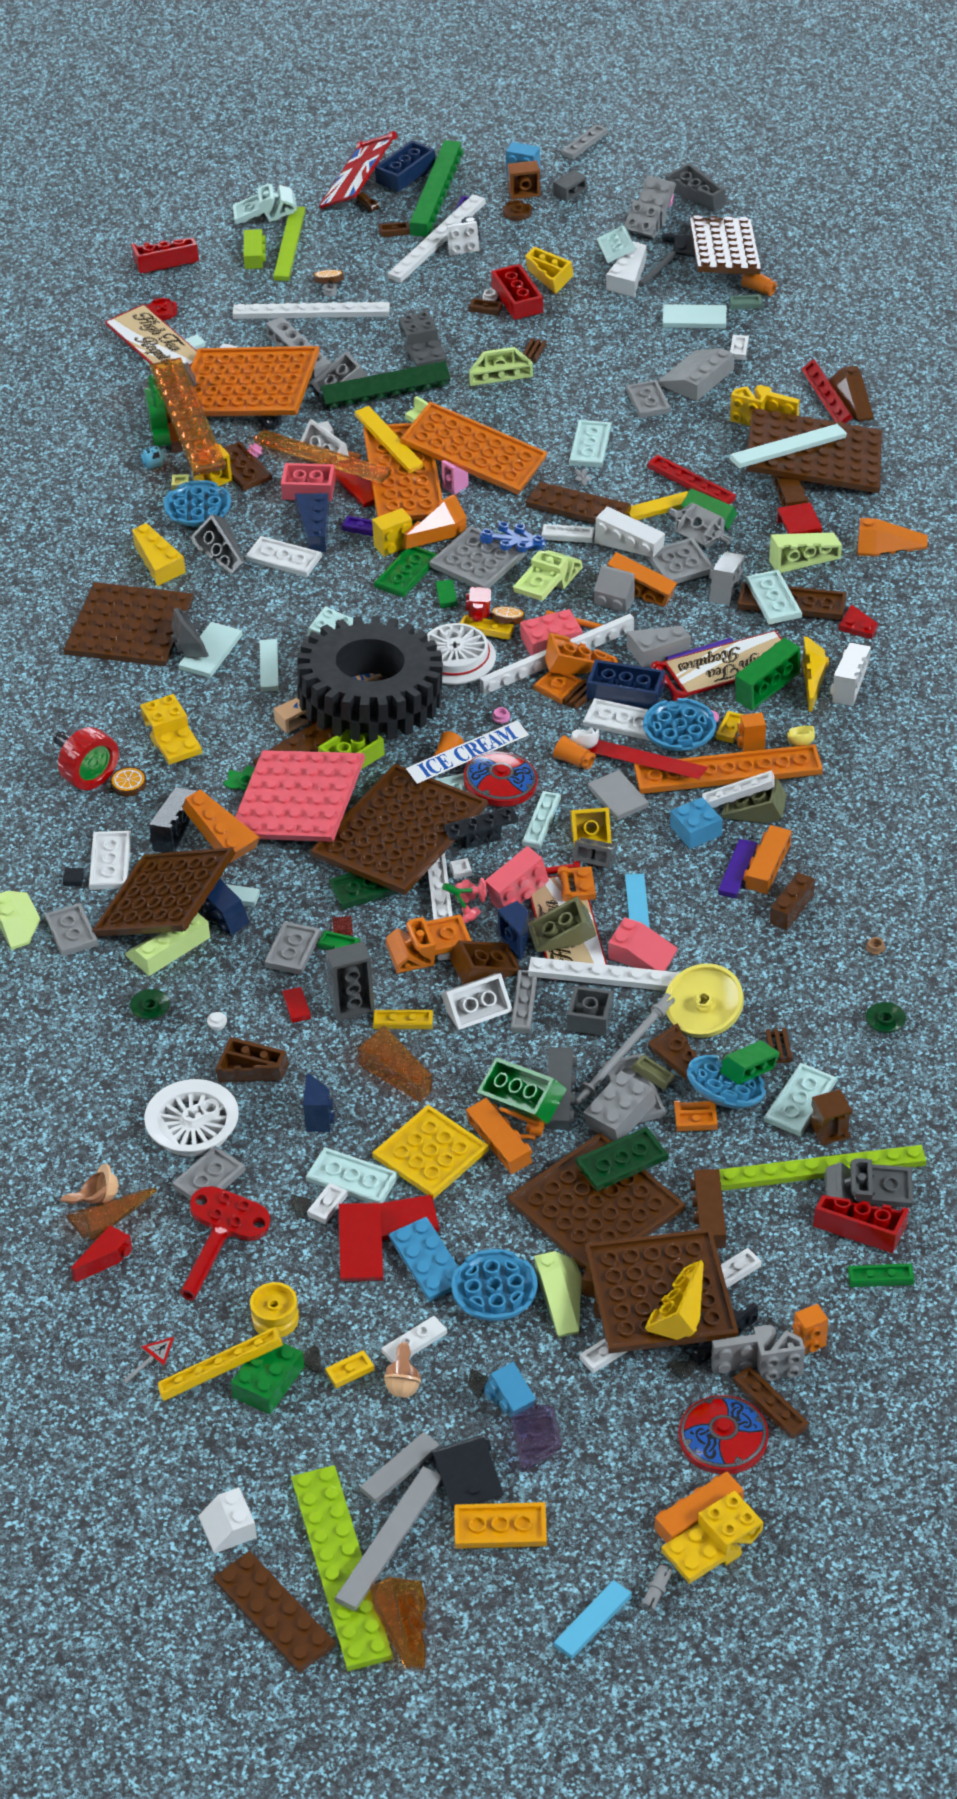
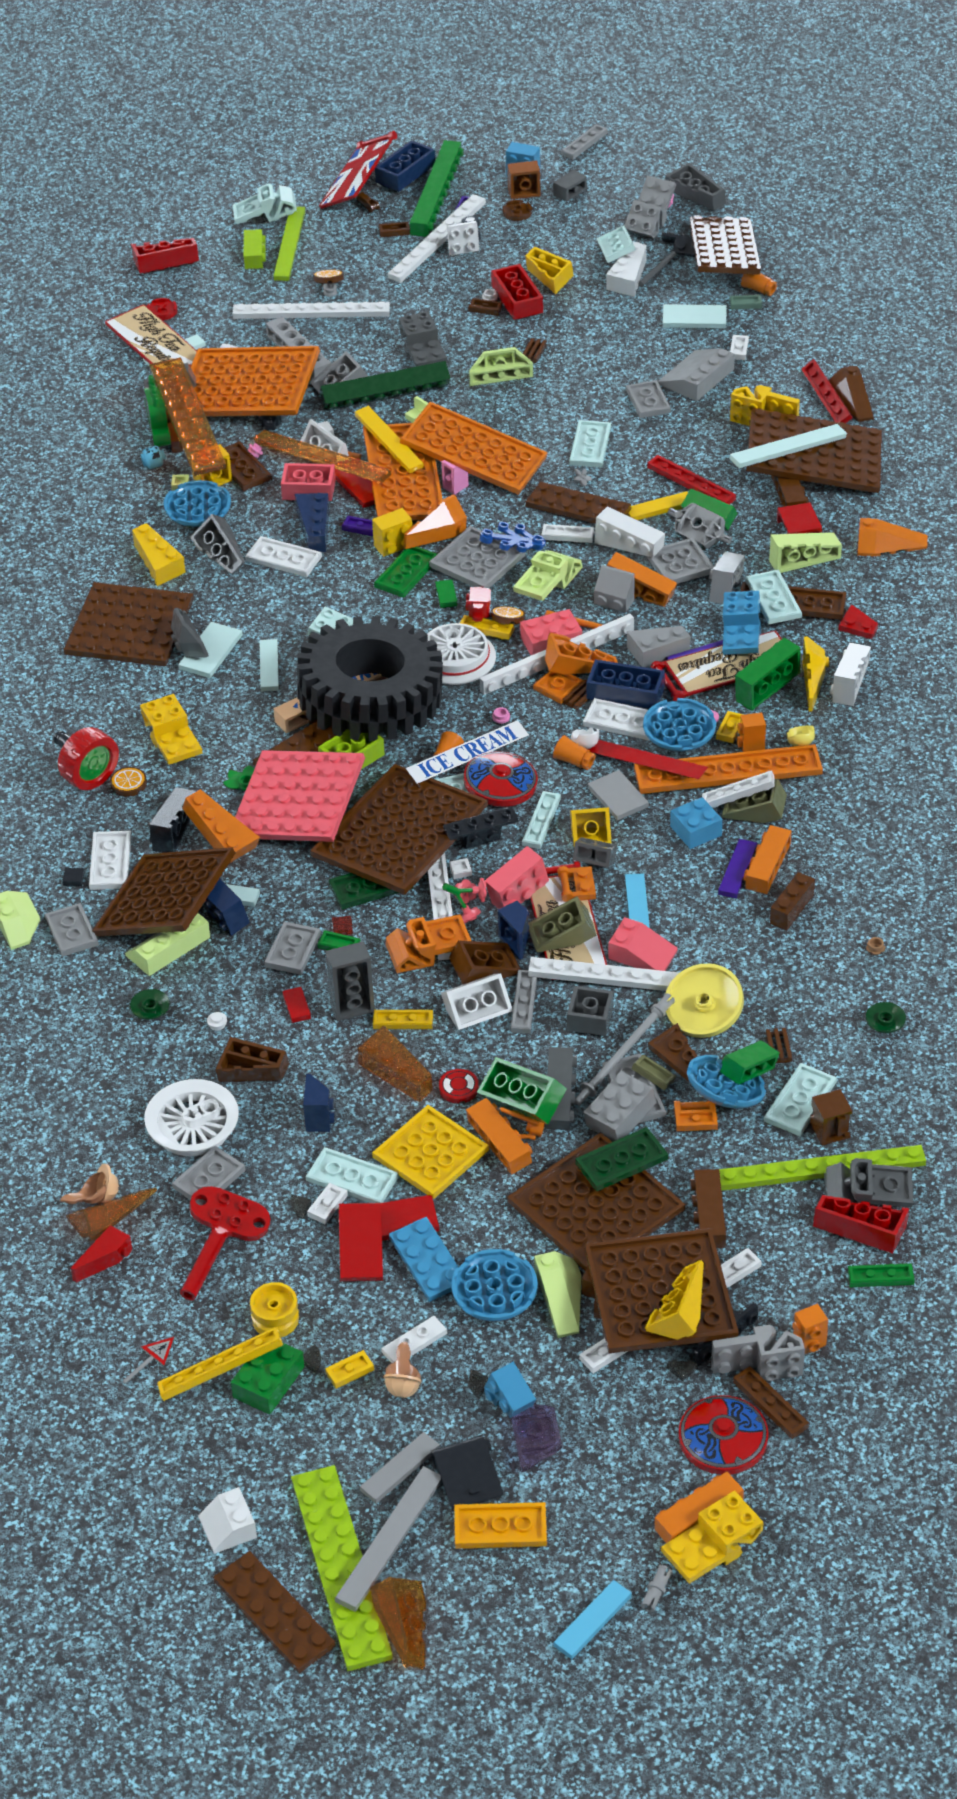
none -> tile [439,1069,479,1104]
none -> dark azure piece [722,591,761,655]

